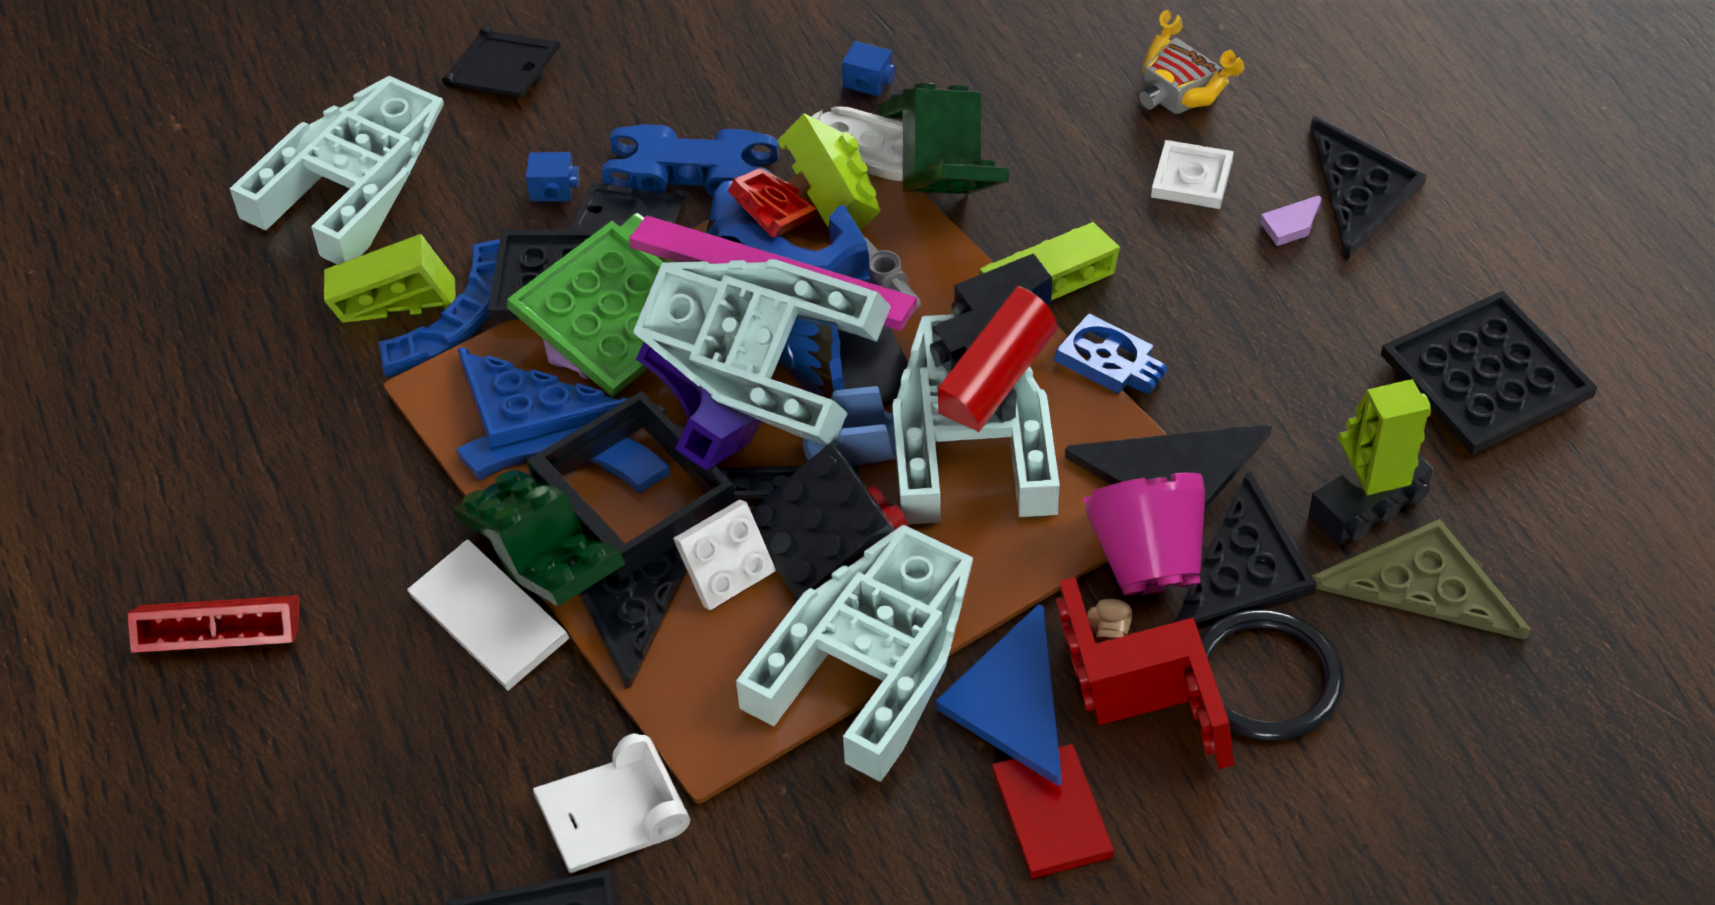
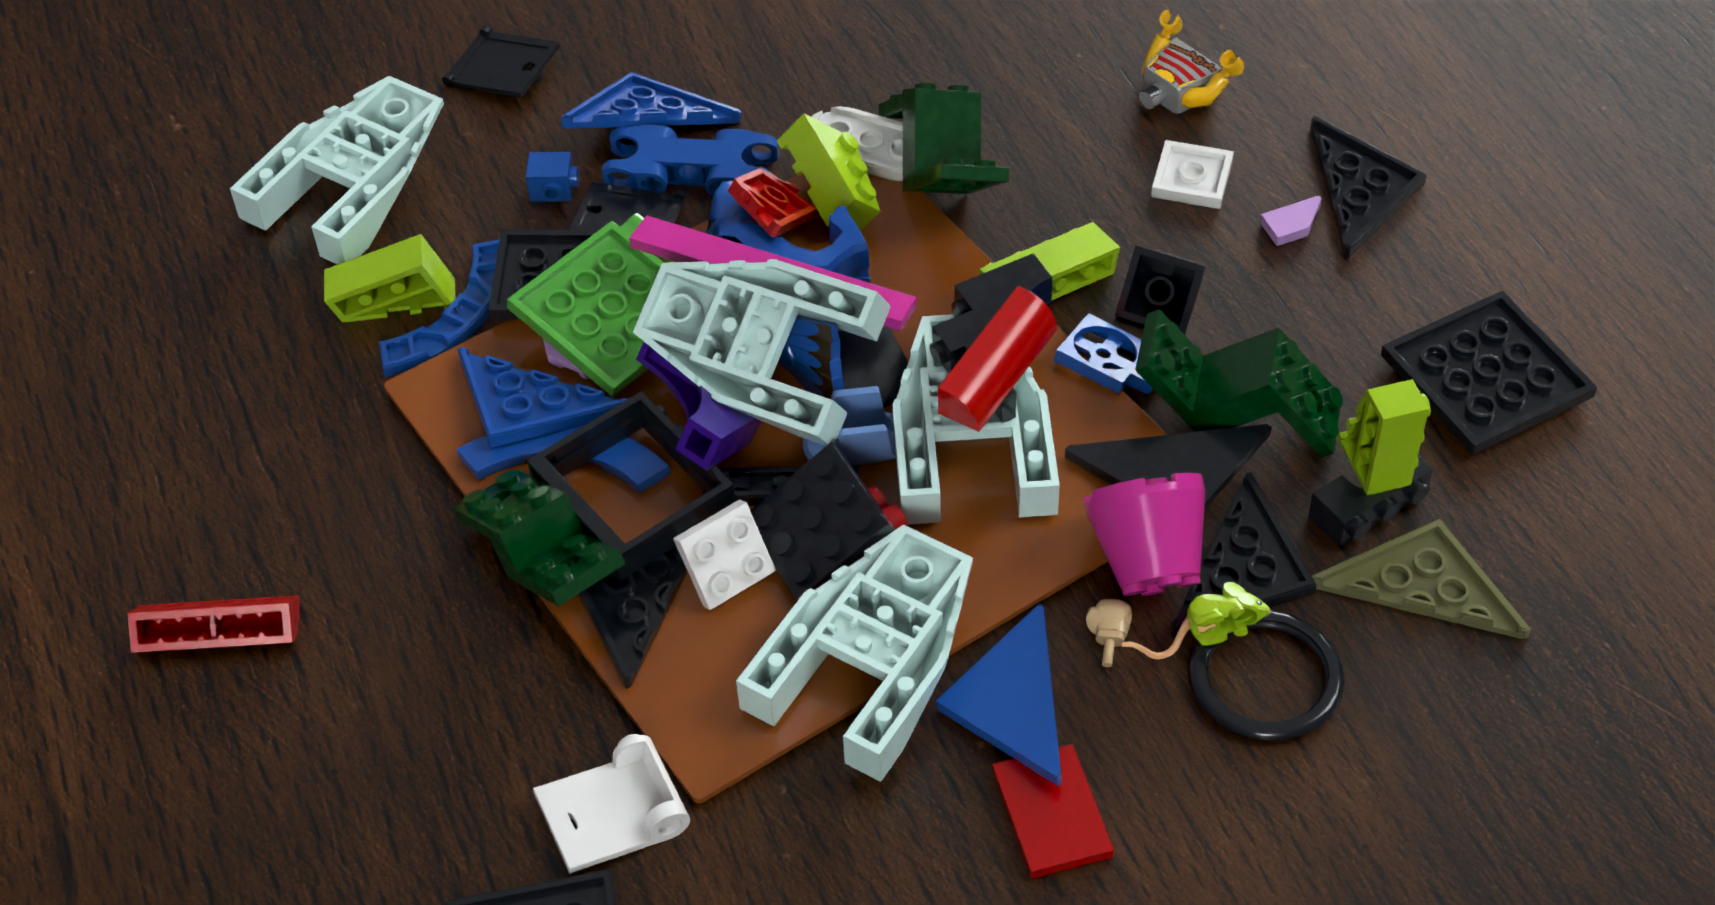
white tile [407,539,569,691] -> none
blue brick [842,41,896,97] -> none
light grey axle [864,237,921,313] -> none
red bracket [1055,577,1235,770] -> none
none -> blue tile [561,72,742,129]
none -> black slope [1115,245,1206,335]
none -> lime animal [1121,582,1271,660]
none -> dark green bracket [1135,309,1343,458]

